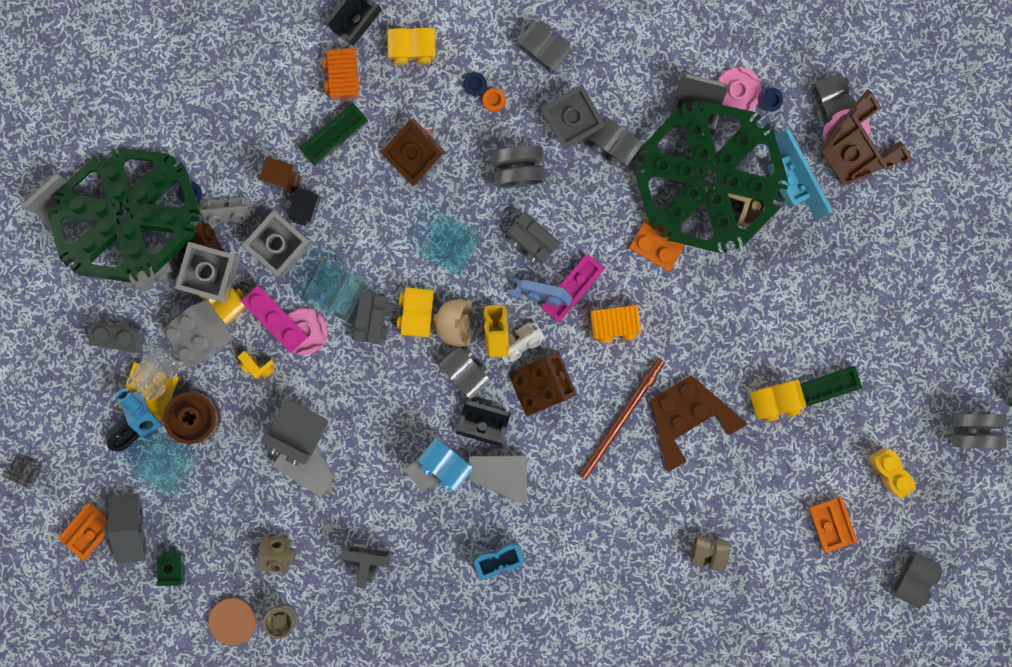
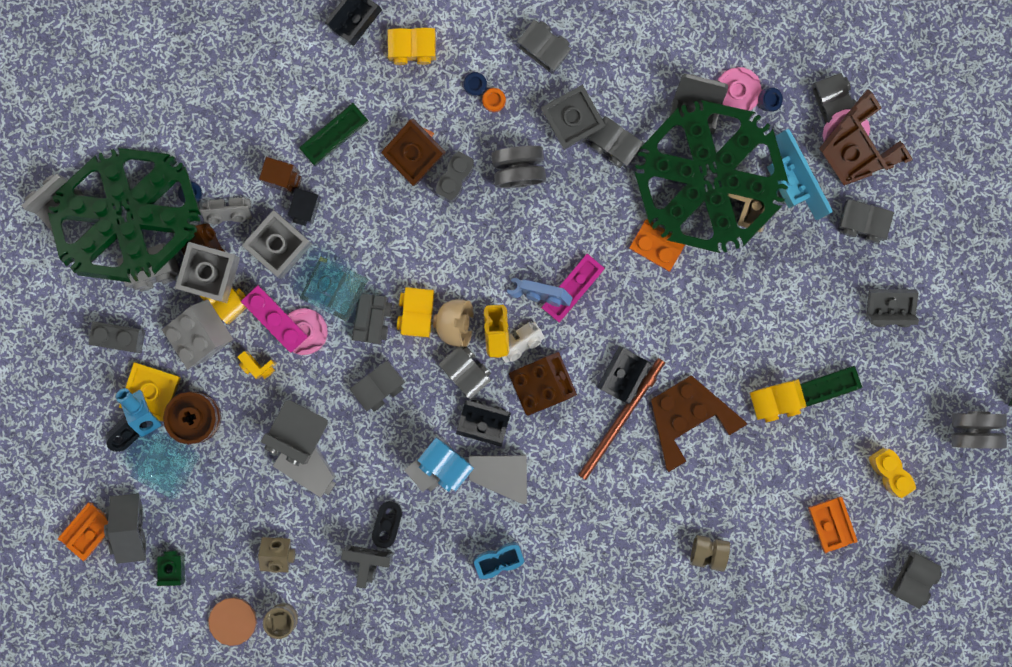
clear smoke panel [1,453,43,488] -> none
clear brick [126,344,182,399] -> none
orange brick [323,48,360,101] -> none
clear light blue brick [418,212,483,278] -> none
dark grey brick [506,212,561,265] -> none
light orange brick [589,305,641,344] -> none
none -> dark grey brick [350,360,405,412]
none -> black plate [372,501,403,548]
none -> dark grey brick [436,151,474,204]
none -> black bracket [597,346,651,404]
none -> dark grey brick [838,199,894,244]
none -> dark grey bracket [867,289,919,327]

